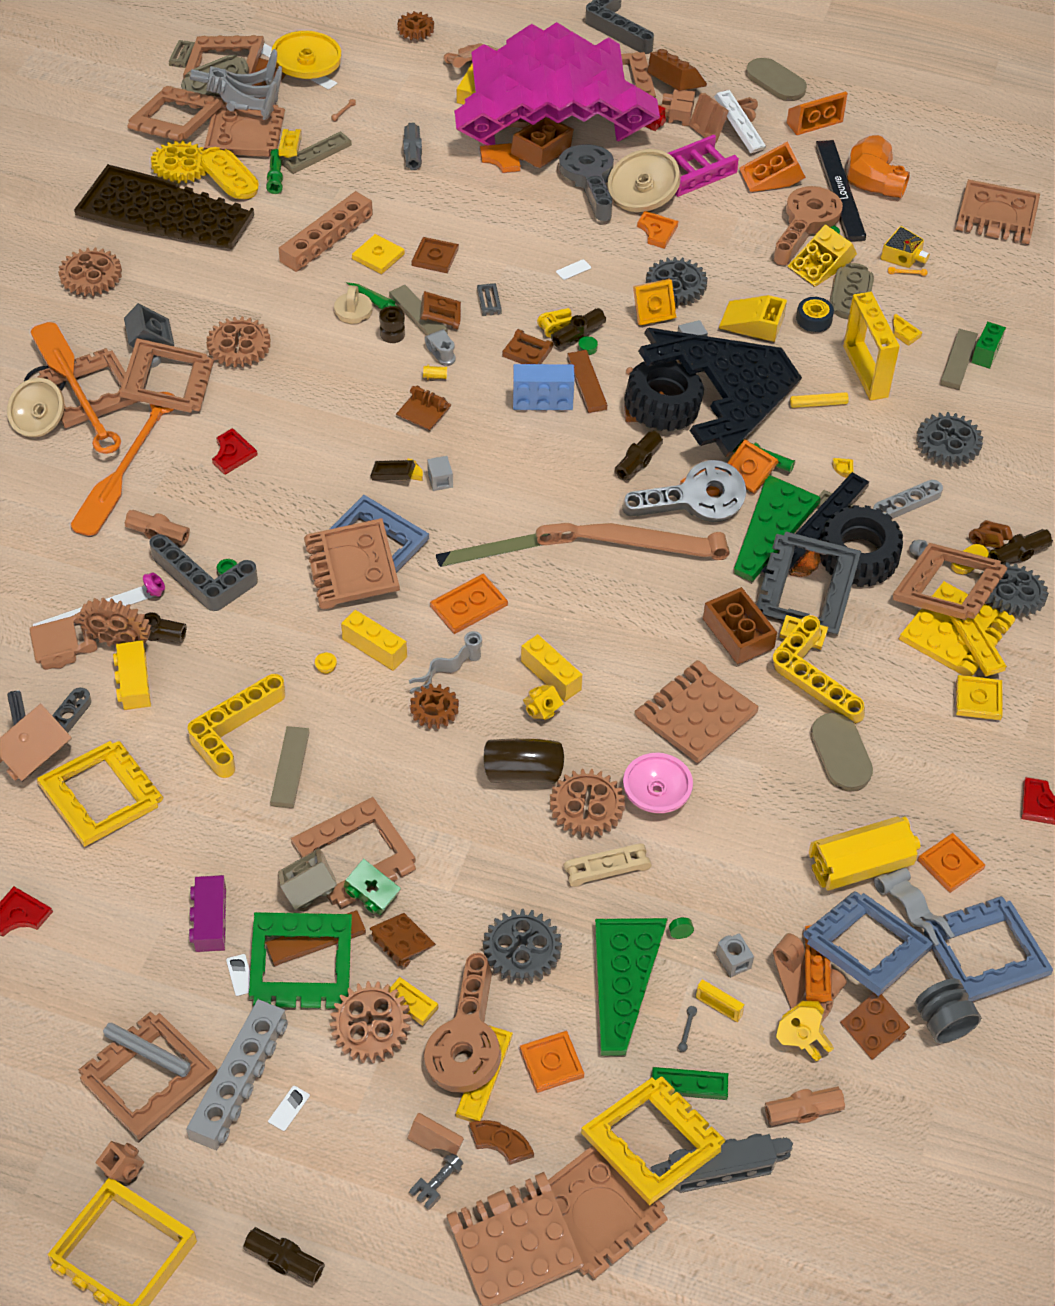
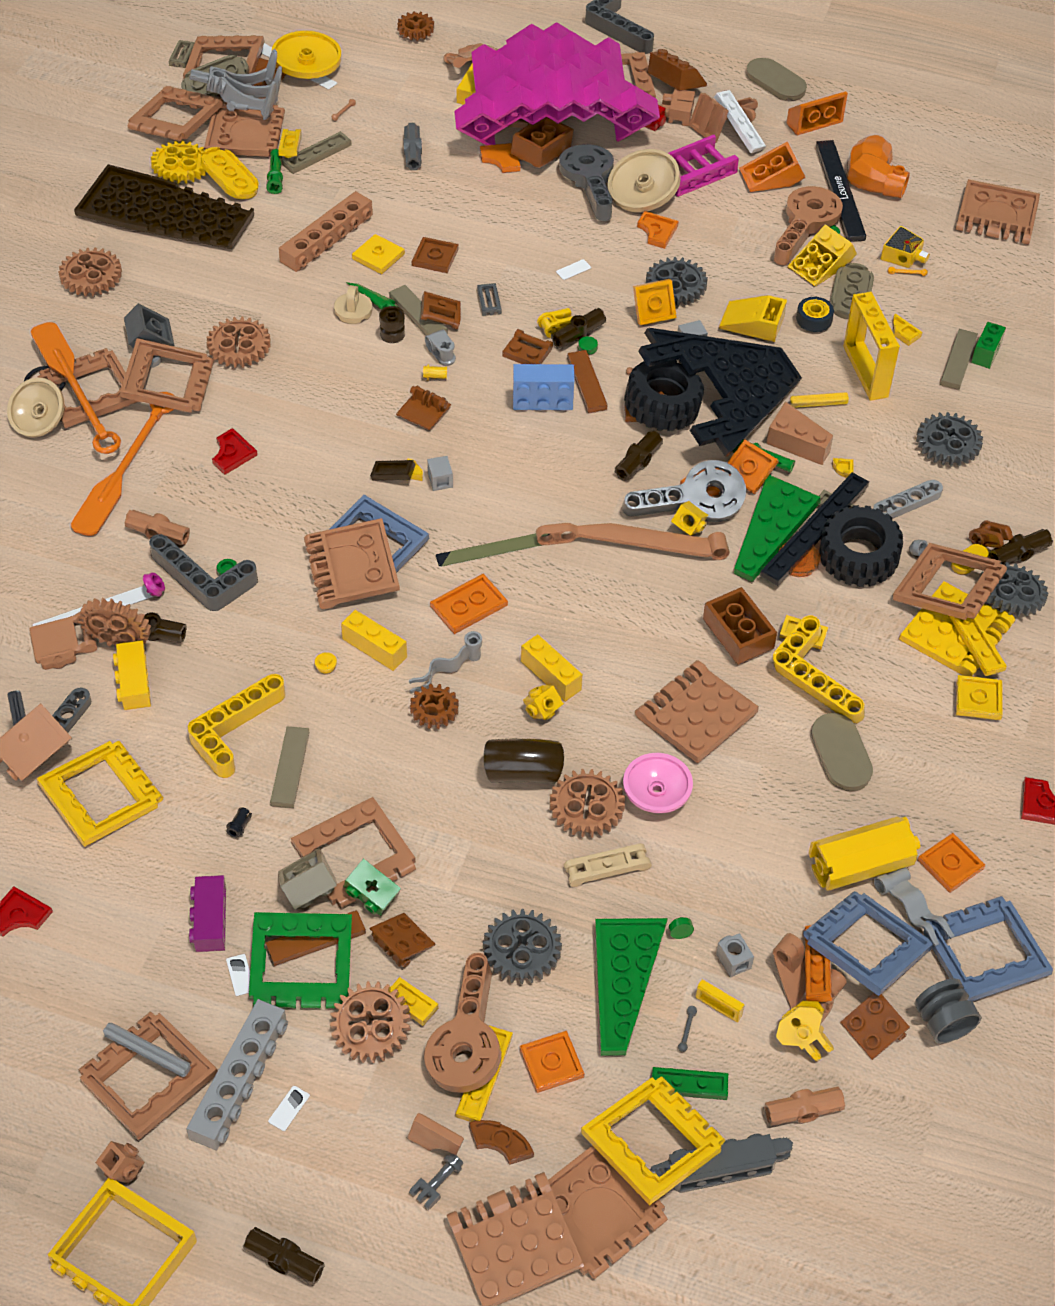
dark grey hinge [756,531,861,635] -> none
none -> black pin [226,807,252,838]
none -> yellow brick [671,501,709,536]
none -> nougat wedge [766,401,833,465]

